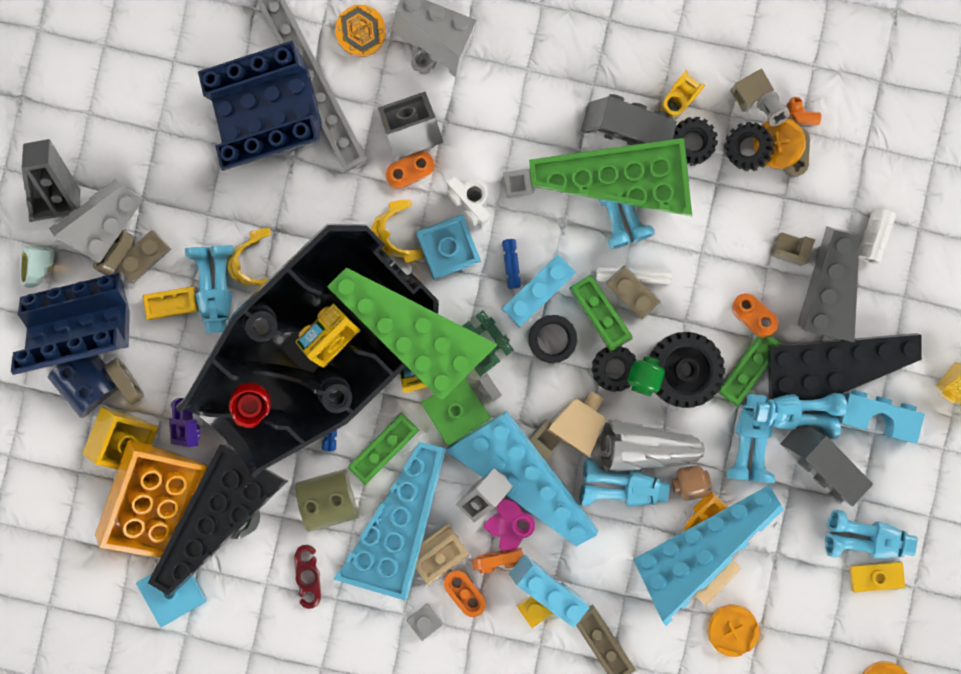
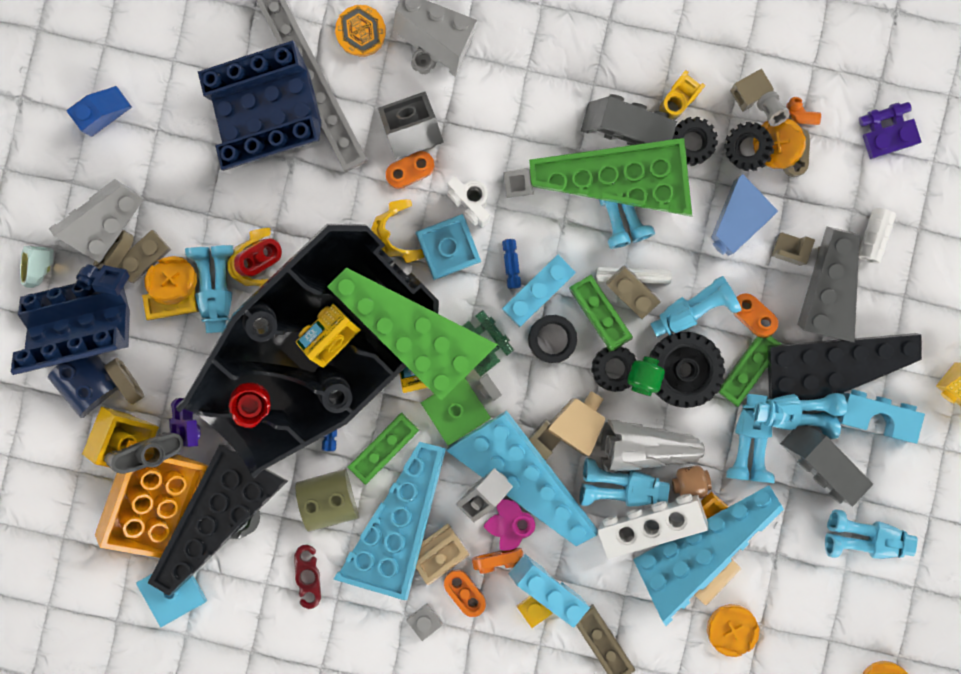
dark grey wedge [22,139,80,222] -> none
yellow plate [849,561,905,592] -> none
none -> blue slope [66,86,132,137]
none -> dark blue plate [76,264,130,296]
none -> dark grey connector [104,432,183,474]
none -> light orange tile [144,256,197,305]
none -> red plate [234,238,282,277]
none -> white brick [598,494,708,559]
none -> medium azure piece [651,276,742,337]
none -> medium blue slope [711,174,778,256]
none -> dark purple plate [859,102,922,159]

